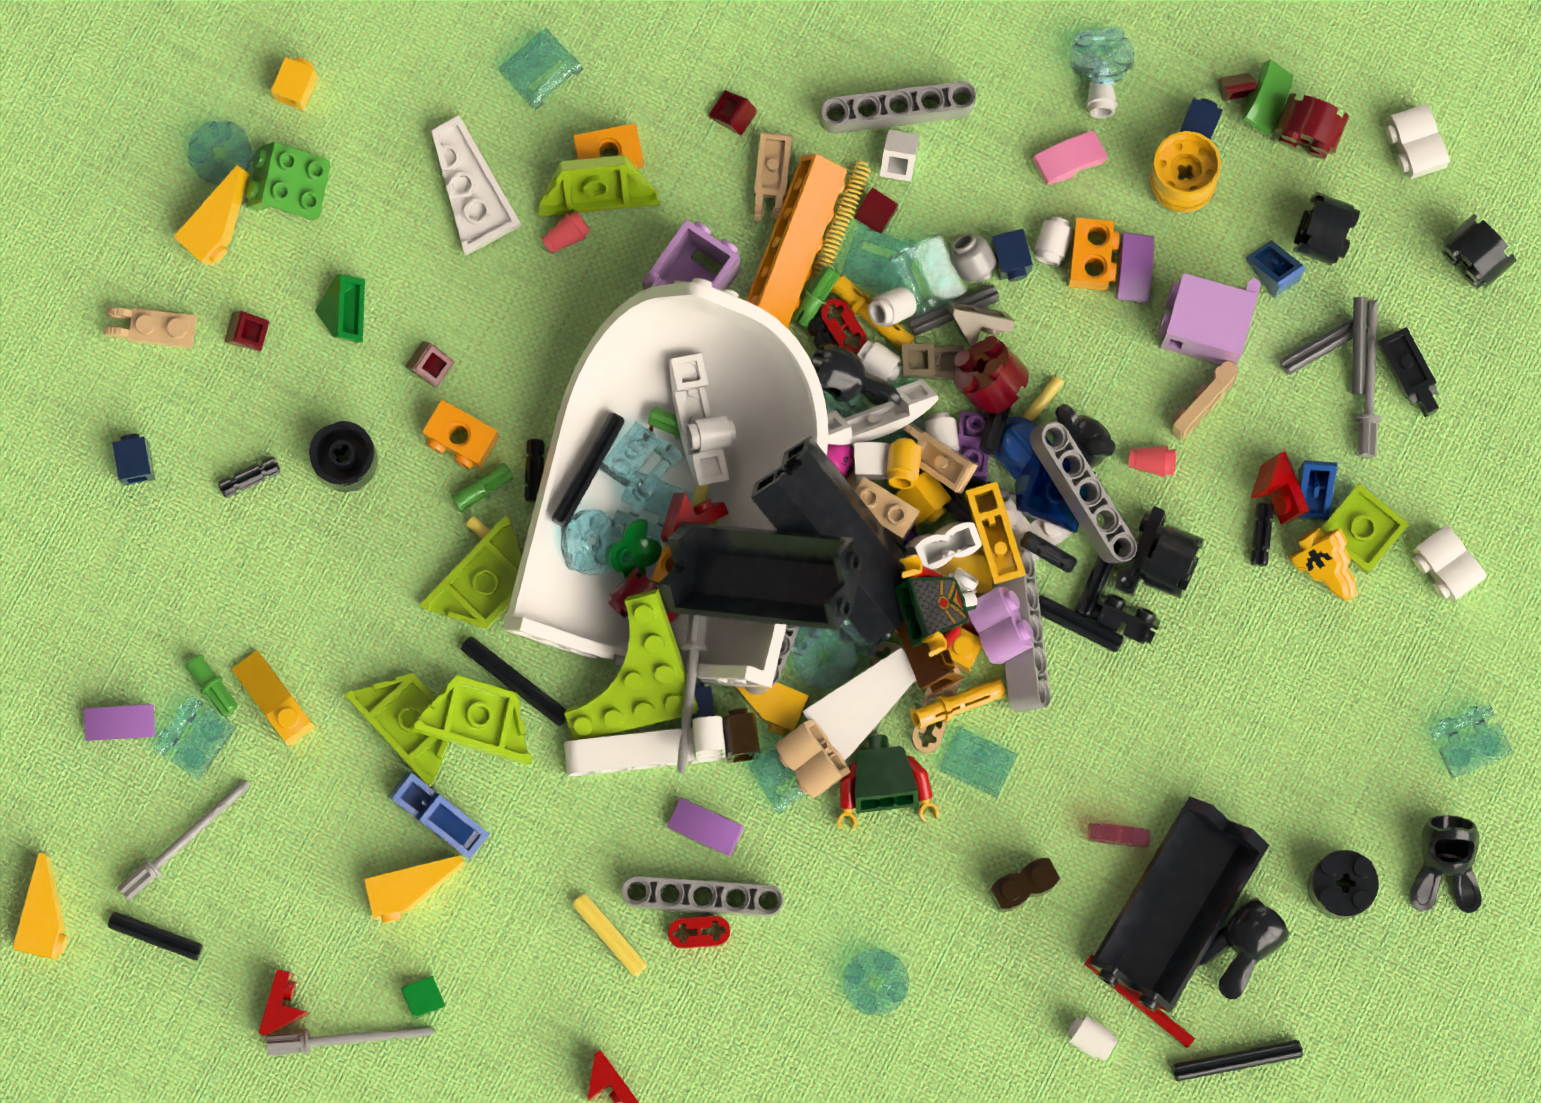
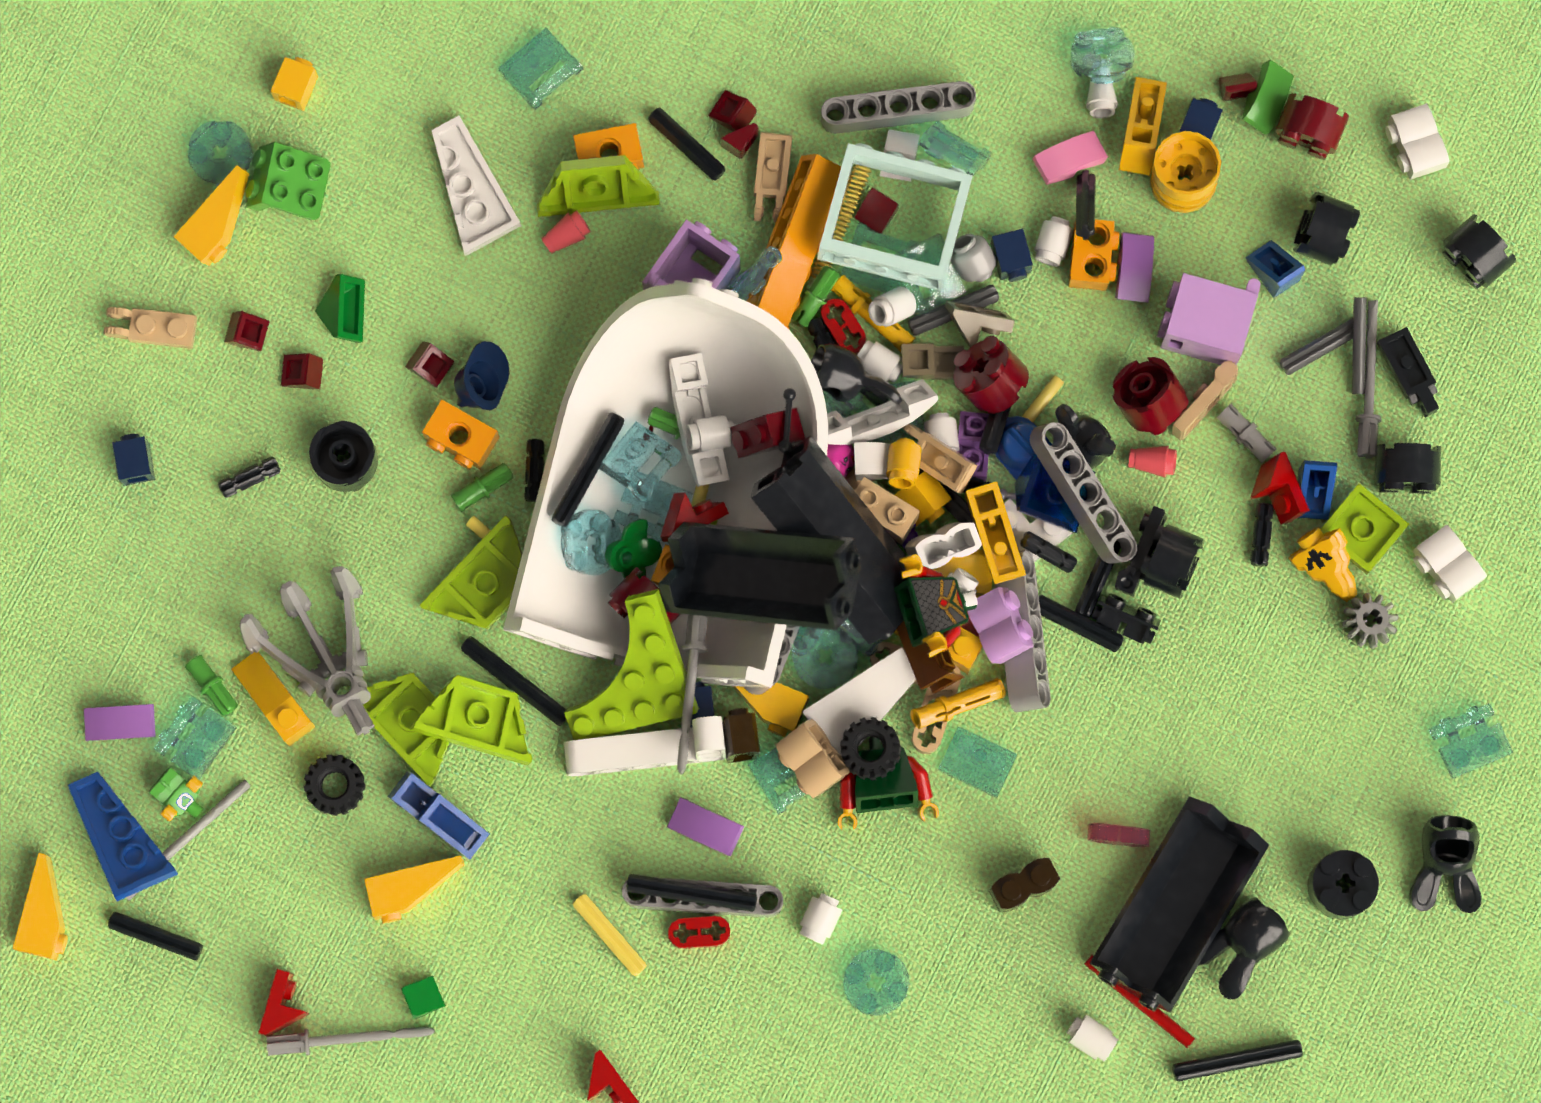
none -> blue wing [68,772,178,901]
none -> bright green piece [148,767,204,822]
none -> light grey piece [240,566,374,736]
none -> dark red slope [281,353,323,389]
none -> black tyre [304,754,365,816]
none -> dark blue piece [454,341,510,411]
none -> black axle [626,874,757,912]
none -> black axle [648,107,725,181]
none -> dark red slope [721,123,759,159]
none -> clear light blue plate [726,246,782,301]
none -> dark red brick [730,408,805,459]
none -> black hinge [778,388,796,454]
none -> white brick [799,893,842,944]
none -> light aqua window [817,143,973,291]
none -> black tyre [840,717,901,780]
none -> clear light blue plate [918,121,992,176]
none -> black axle [1076,170,1096,240]
none -> dark red brick [1112,357,1189,435]
none -> yellow slope [1119,77,1167,176]
none -> light grey pin [1216,404,1277,463]
none -> light grey gear [1342,593,1399,649]
none -> black brick [1375,443,1441,494]

